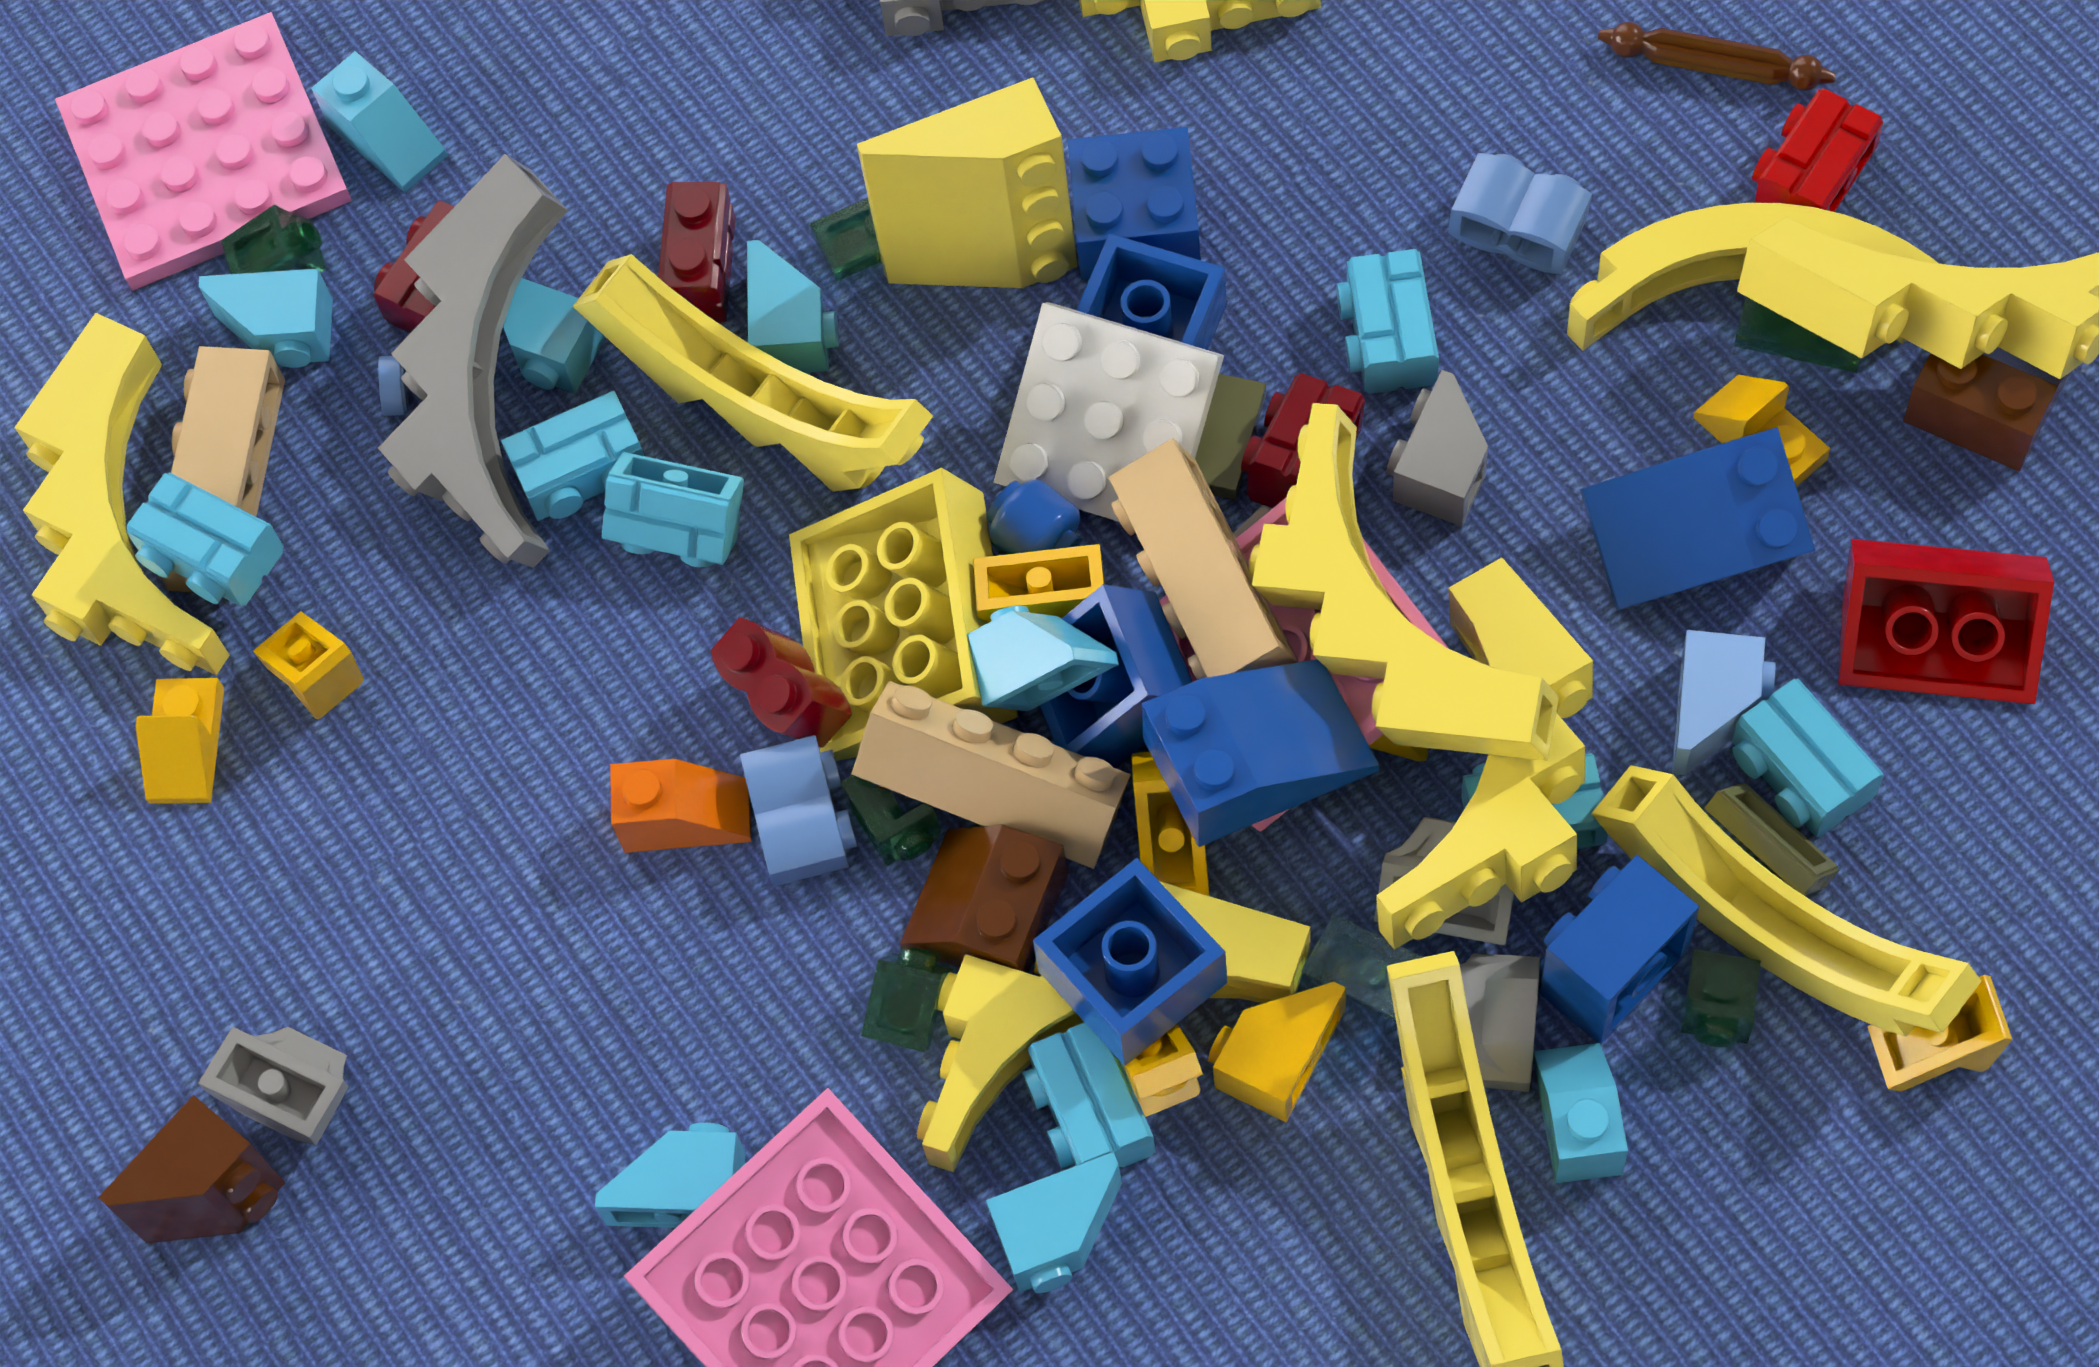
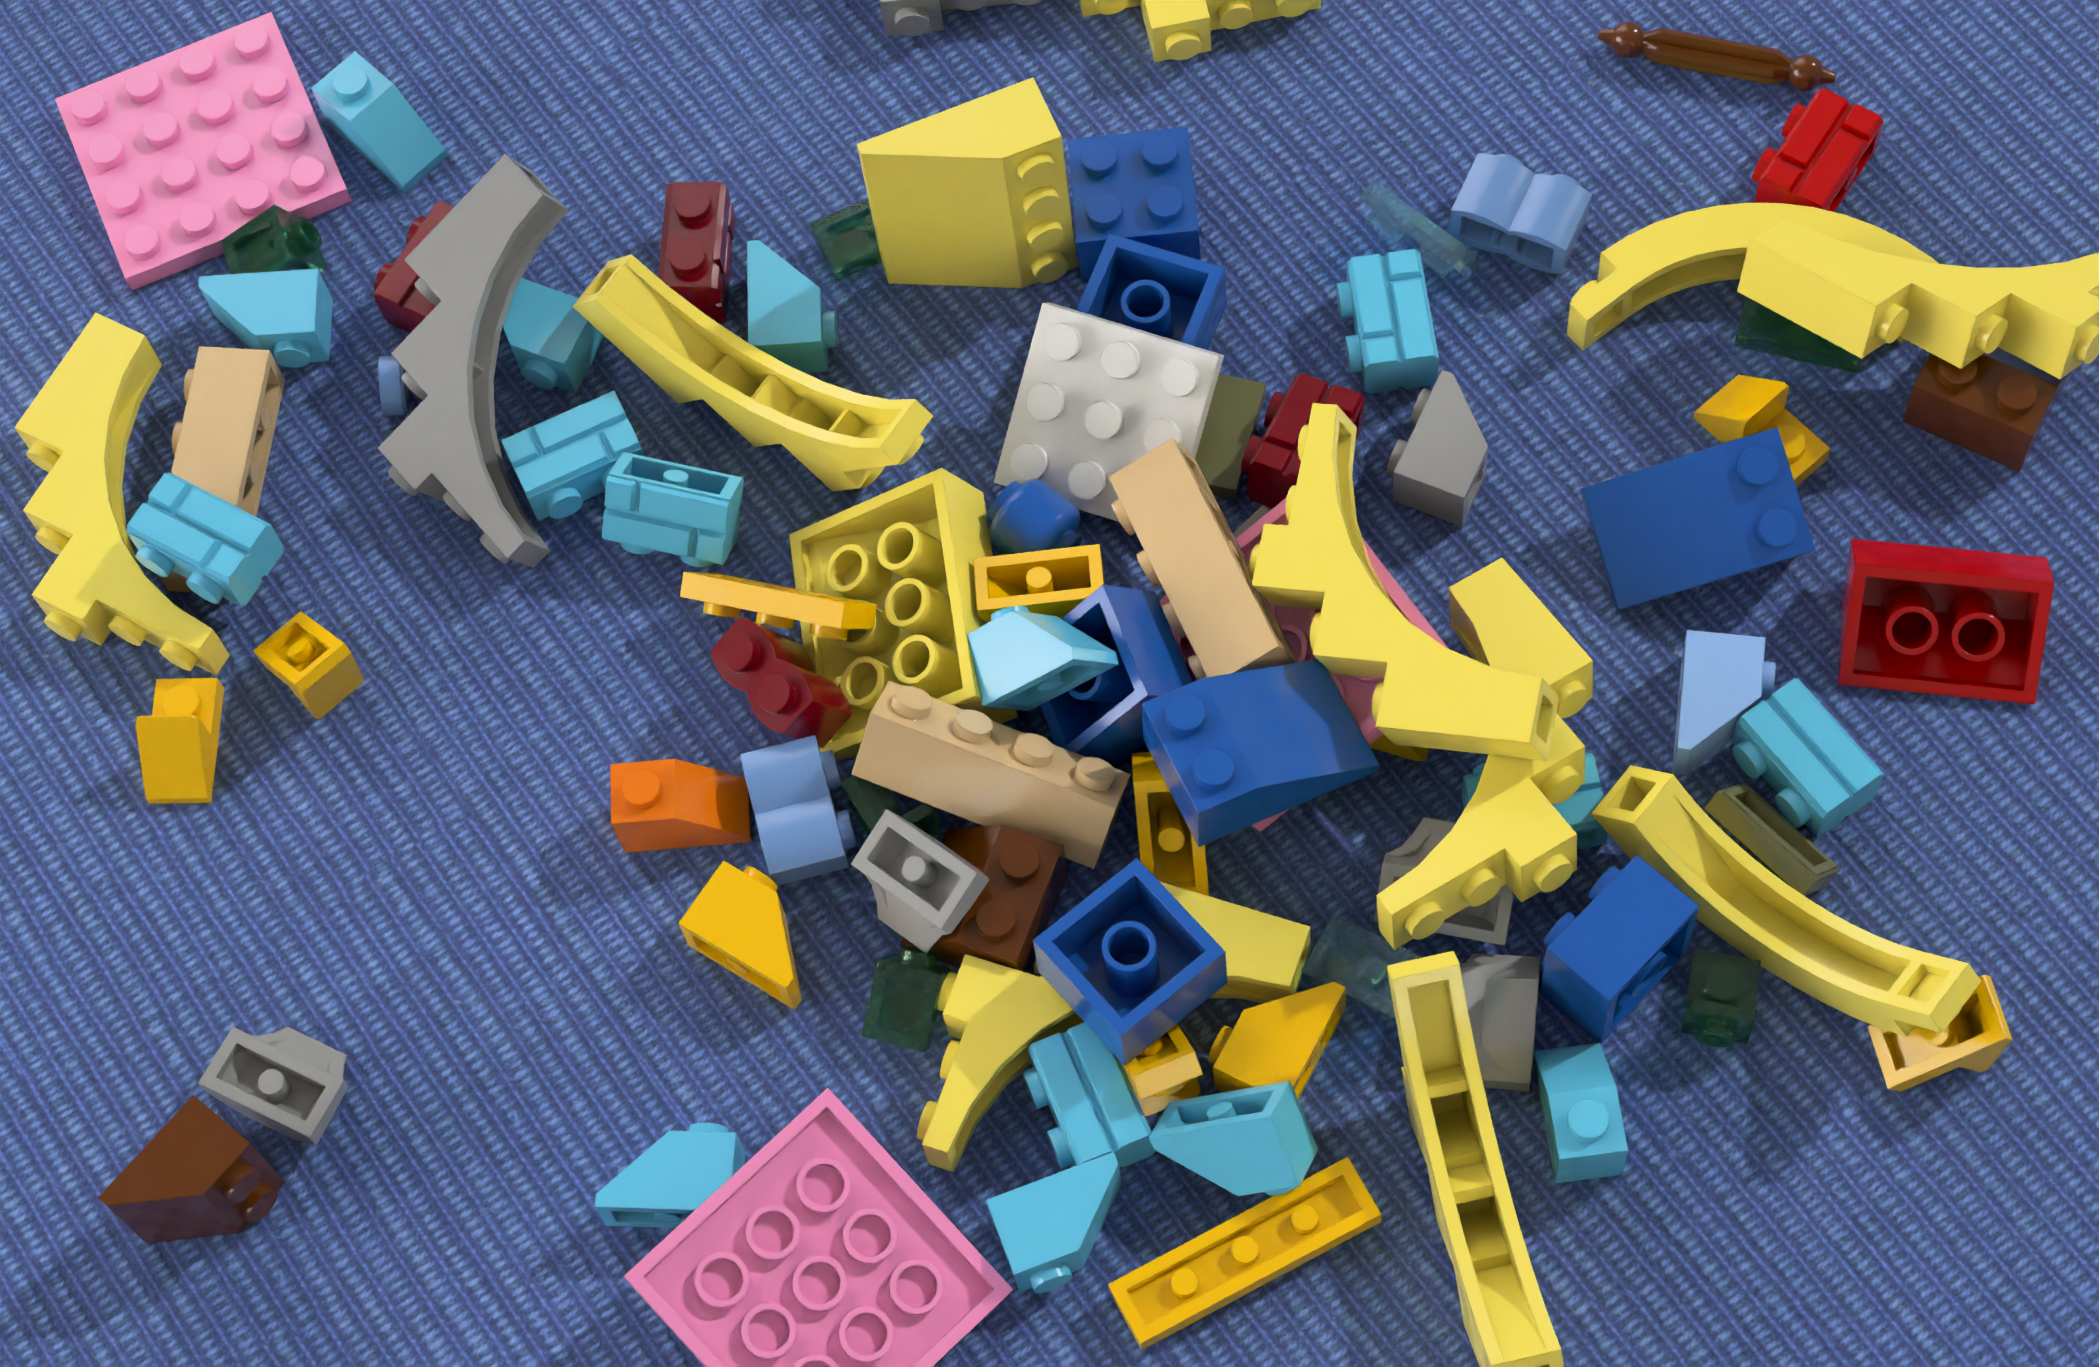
none -> yellow slope [679,860,802,1010]
none -> yellow plate [680,572,877,639]
none -> light grey slope [851,809,990,953]
none -> yellow plate [1108,1157,1382,1350]
none -> medium azure slope [1149,1081,1318,1196]
none -> clear light blue plate [1359,179,1481,279]

